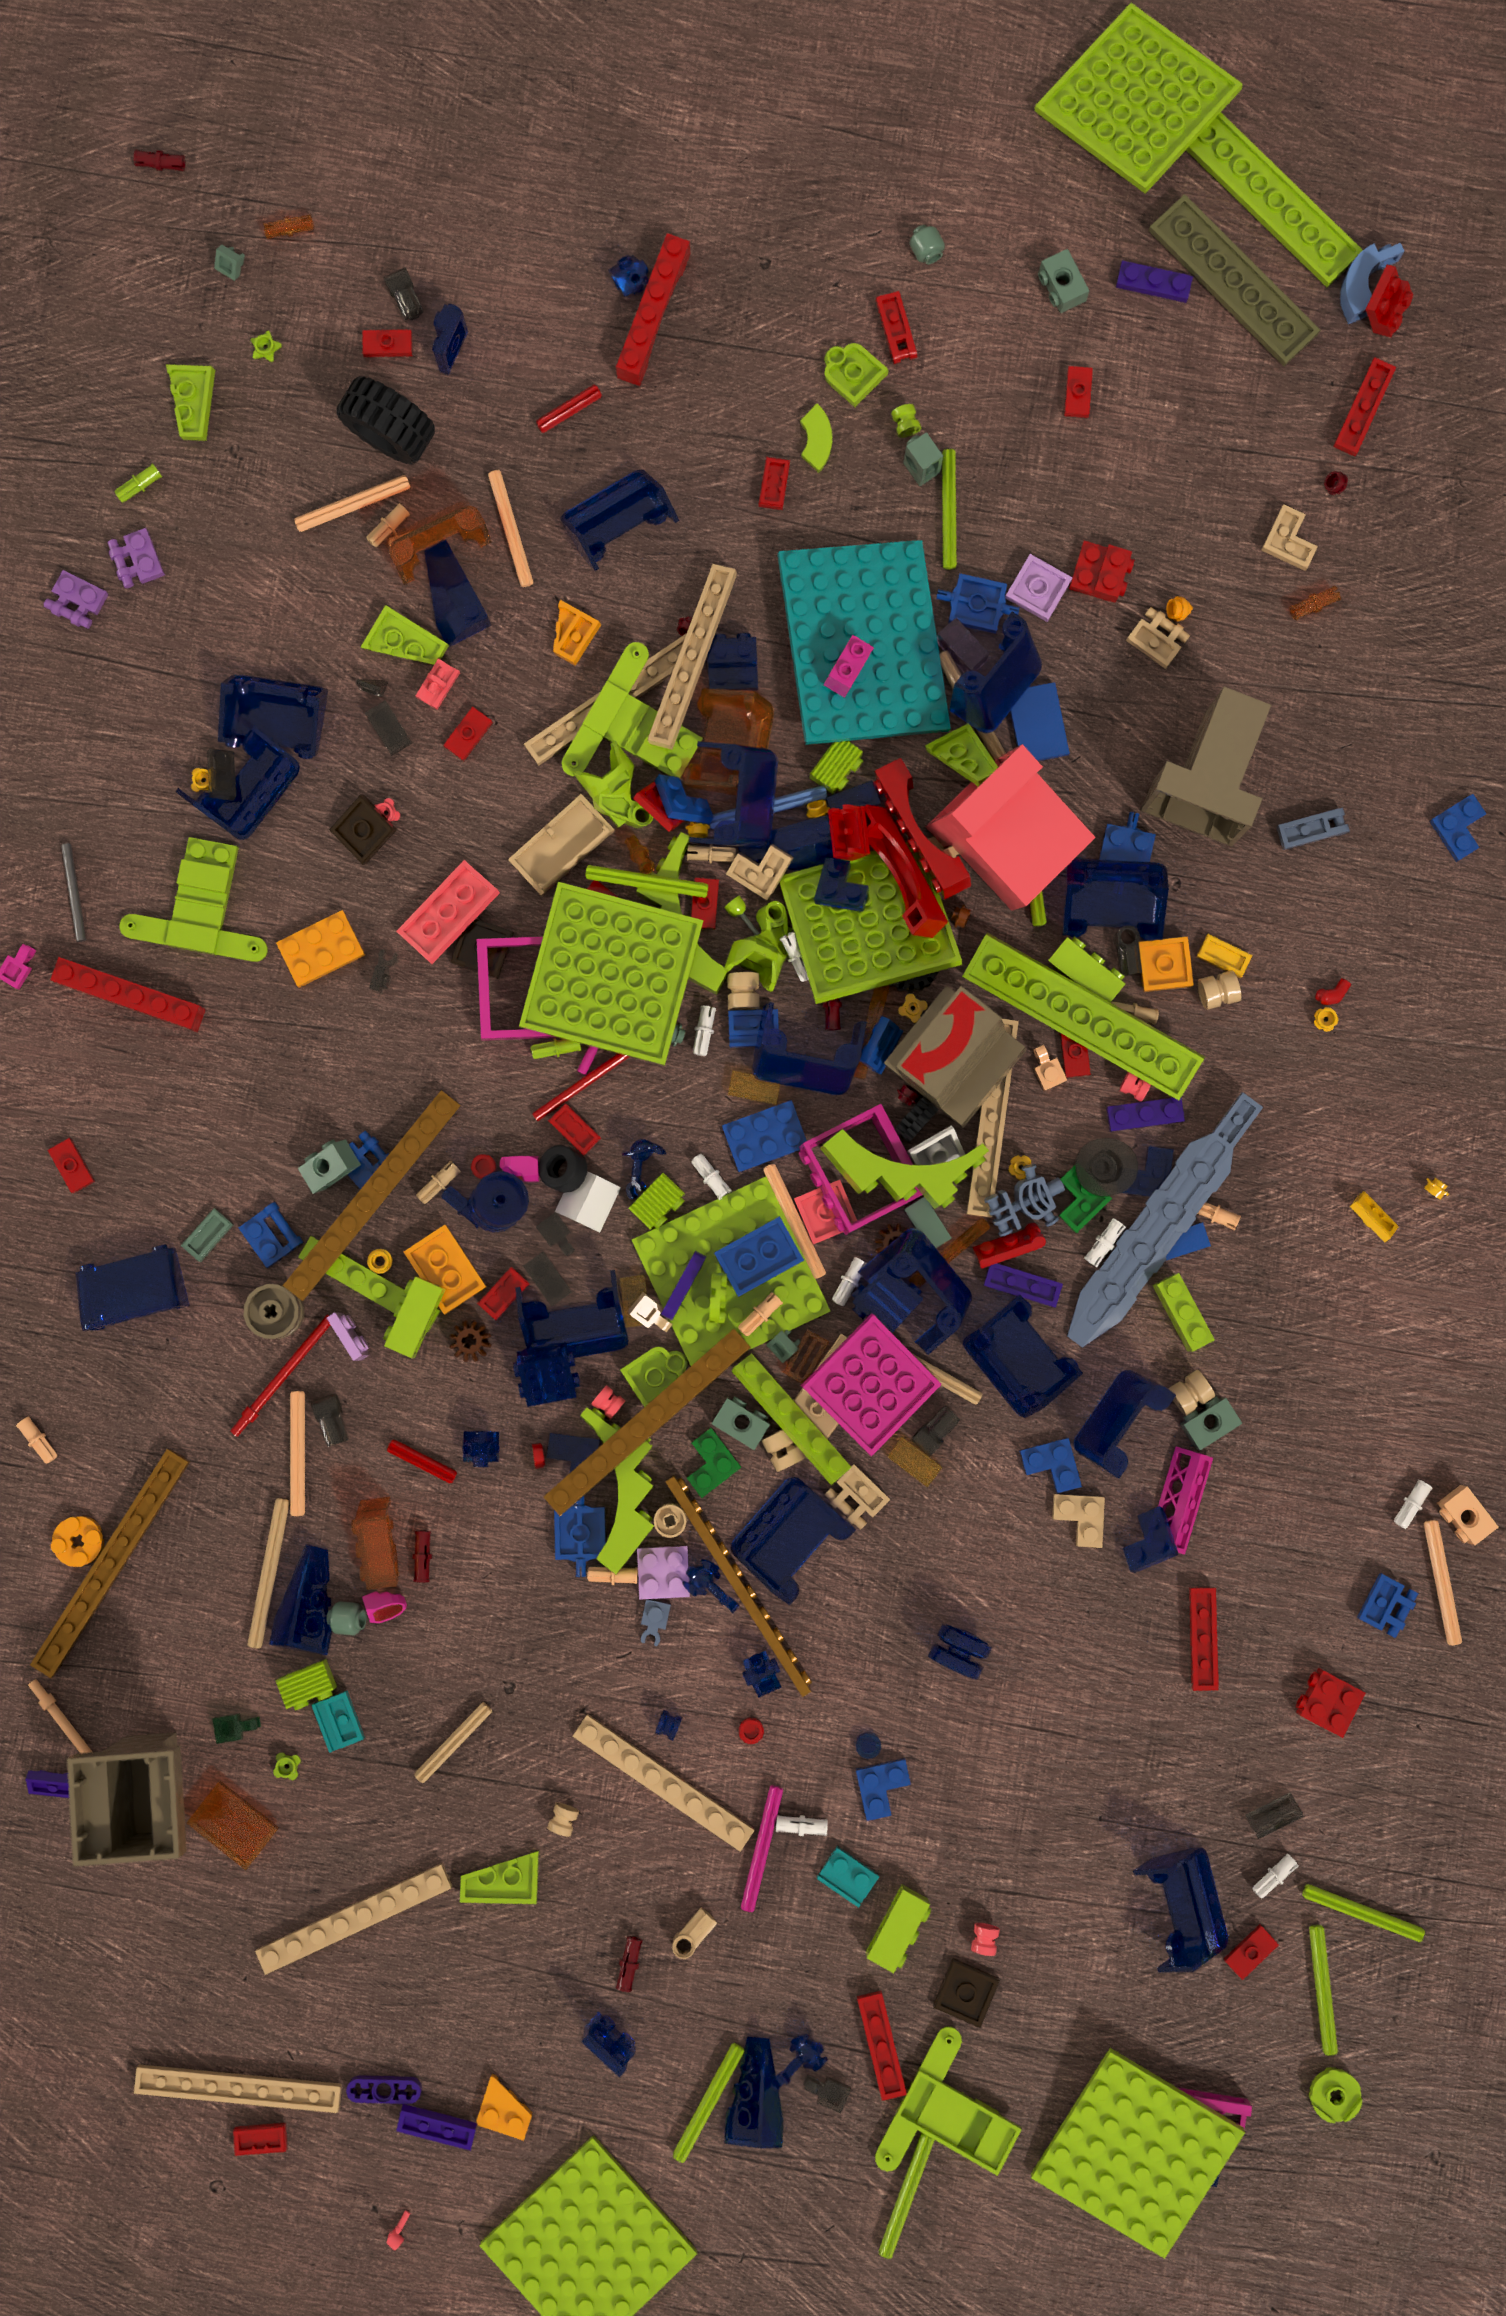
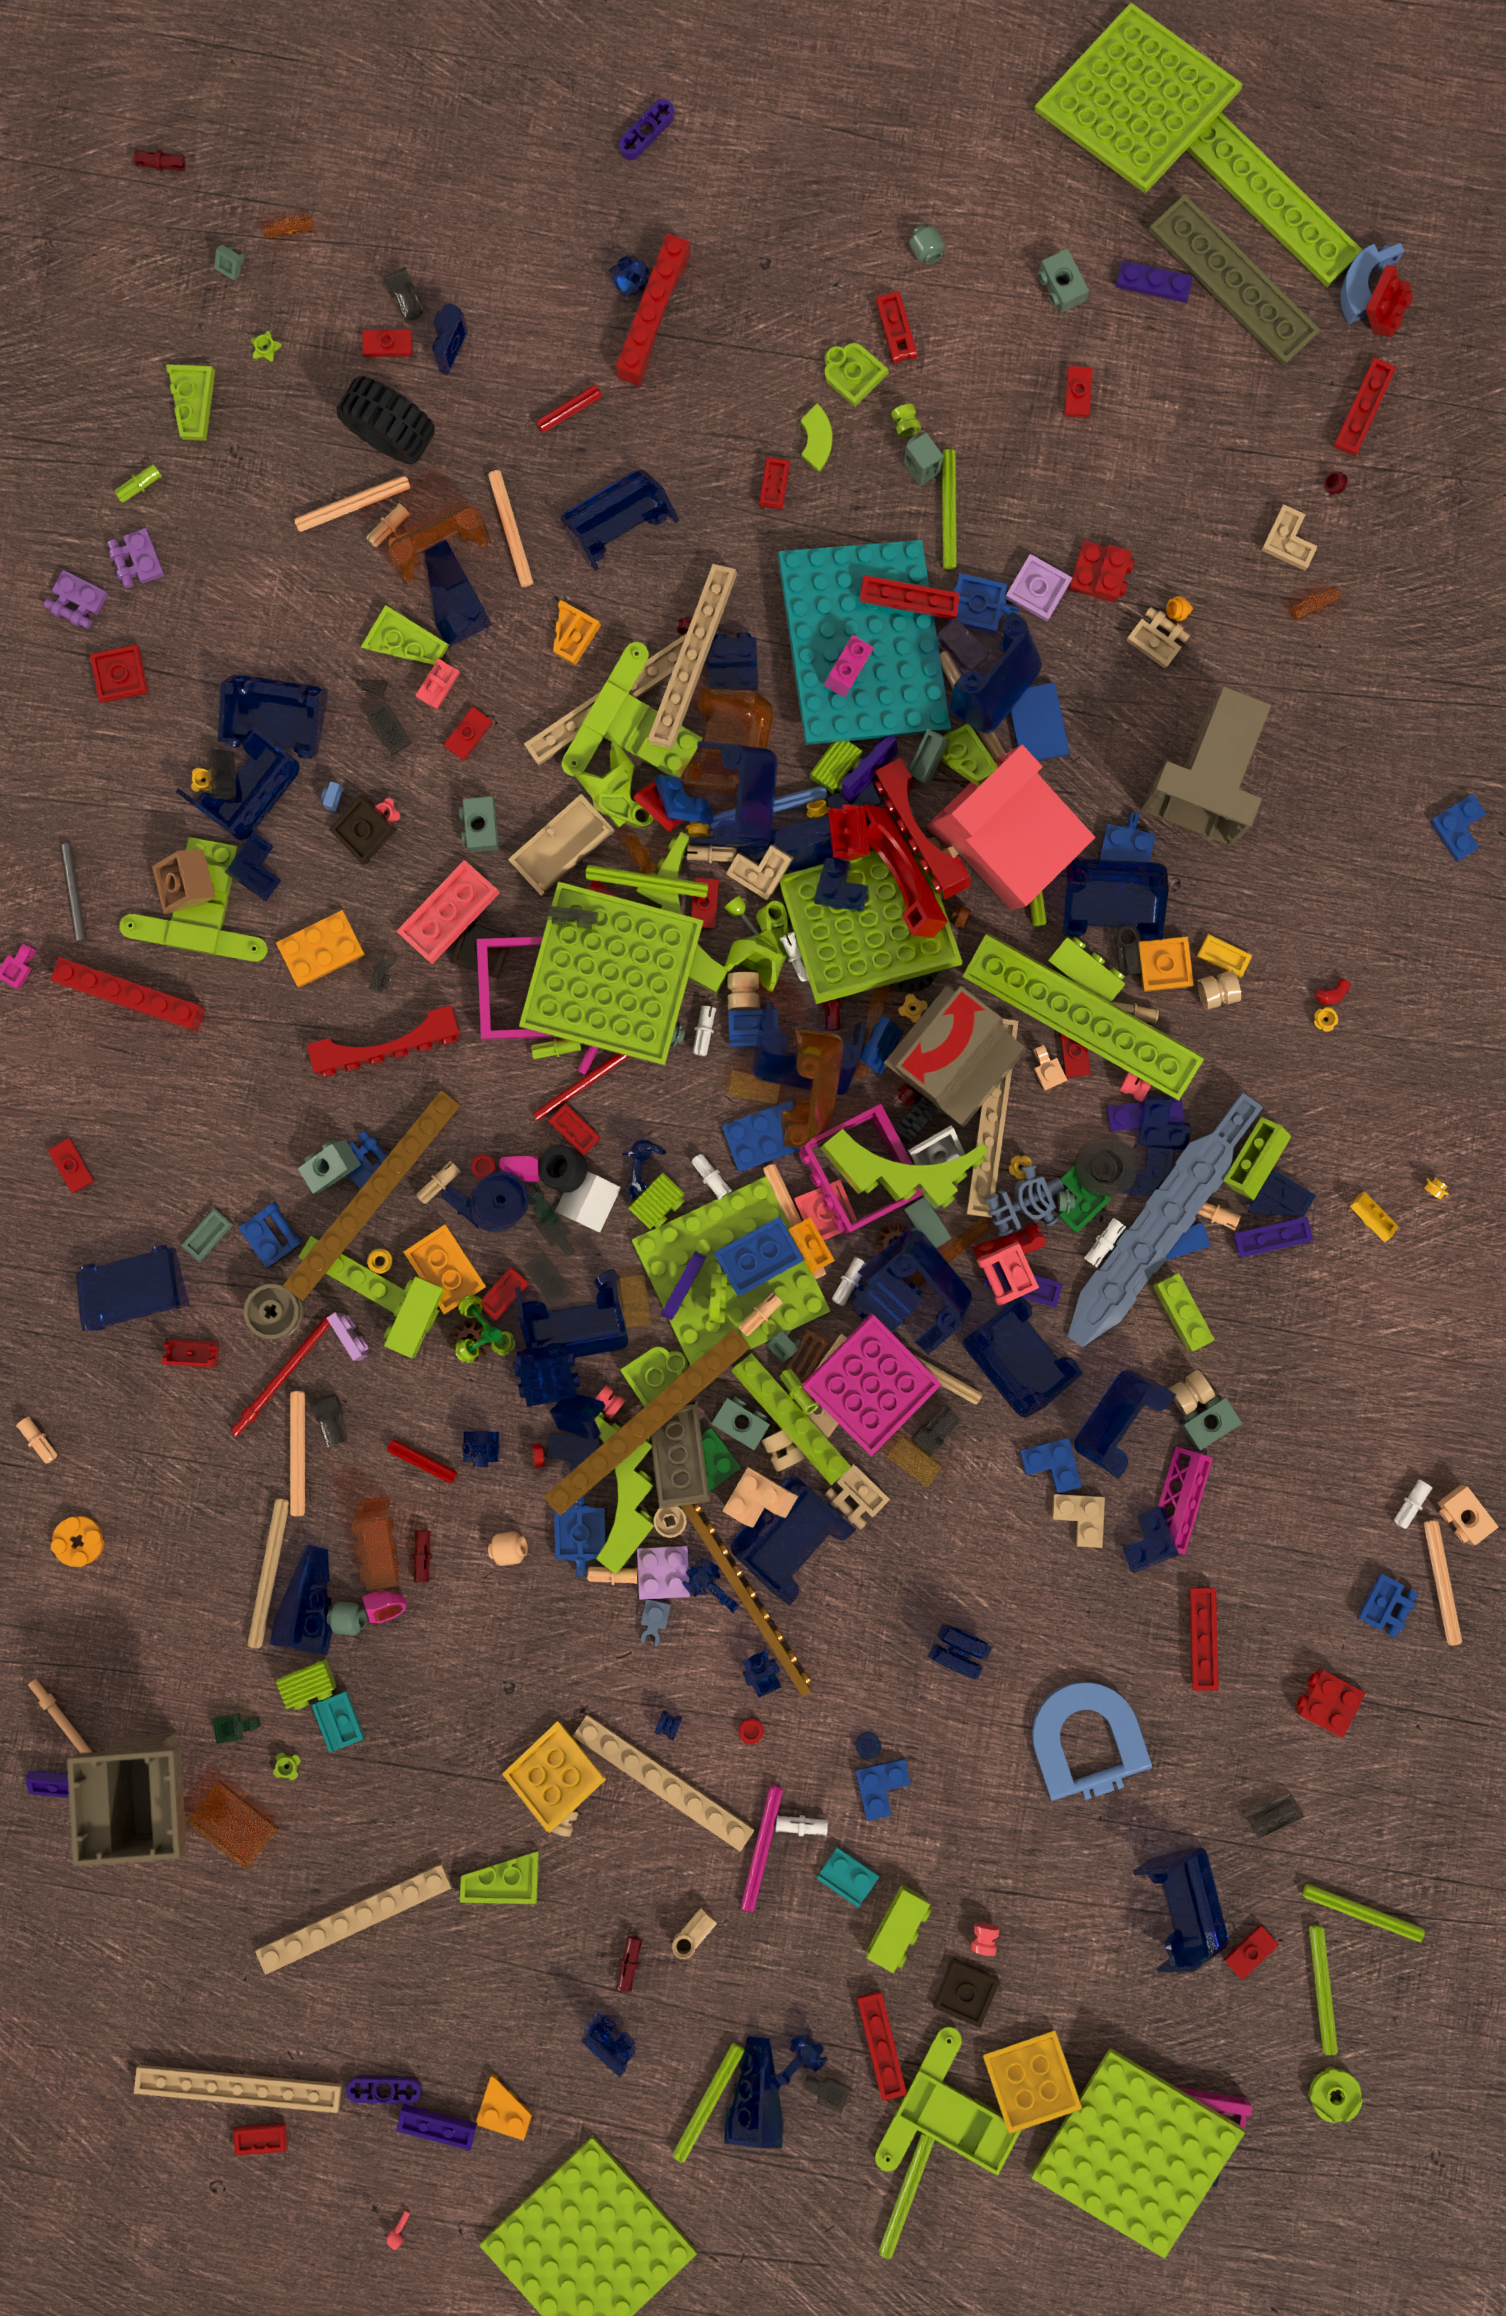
pearl gold plate [30,1448,190,1678] -> none
tan axle [414,1702,492,1783] -> none
plate [627,1292,673,1332] -> none
white axle [1253,1854,1299,1898] -> none
sand blue plate [1276,808,1350,850] -> none
none -> red plate [89,644,149,703]
none -> medium nougat slope [152,850,215,914]
none -> red hinge [161,1339,219,1367]
none -> clear blue plate [225,832,281,901]
none -> red arch [306,1005,462,1078]
none -> medium blue plate [321,781,344,812]
none -> lime plant [455,1294,516,1363]
none -> sand green brick [459,796,499,853]
none -> light nougat head [488,1531,528,1566]
none -> yellow plate [502,1721,606,1833]
none -> clear green plate [523,1184,558,1226]
none -> clear smoke plate [547,906,599,929]
none -> clear blue panel [550,1391,605,1440]
none -> clear blue tile [594,1269,620,1291]
none -> dark purple beam [619,99,674,160]
none -> dark tan tile [651,1403,710,1509]
none -> light nougat brick [723,1467,798,1528]
none -> clear orange windscreen [780,1029,844,1147]
none -> lime axle [780,1369,818,1415]
none -> light orange plate [788,1217,835,1273]
none -> dark purple plate [842,735,898,802]
none -> red plate [859,575,960,620]
none -> sand green tile [908,729,950,785]
none -> coral plate [977,1241,1039,1305]
none -> yellow plate [983,2031,1082,2134]
none -> medium blue piece [1032,1681,1152,1801]
none -> sand green plate [1058,1189,1075,1213]
none -> clear blue plate [1137,1096,1192,1150]
none -> lime brick [1223,1117,1292,1200]
none -> dark purple plate [1233,1217,1313,1258]
none -> clear blue wing [1247,1170,1316,1217]

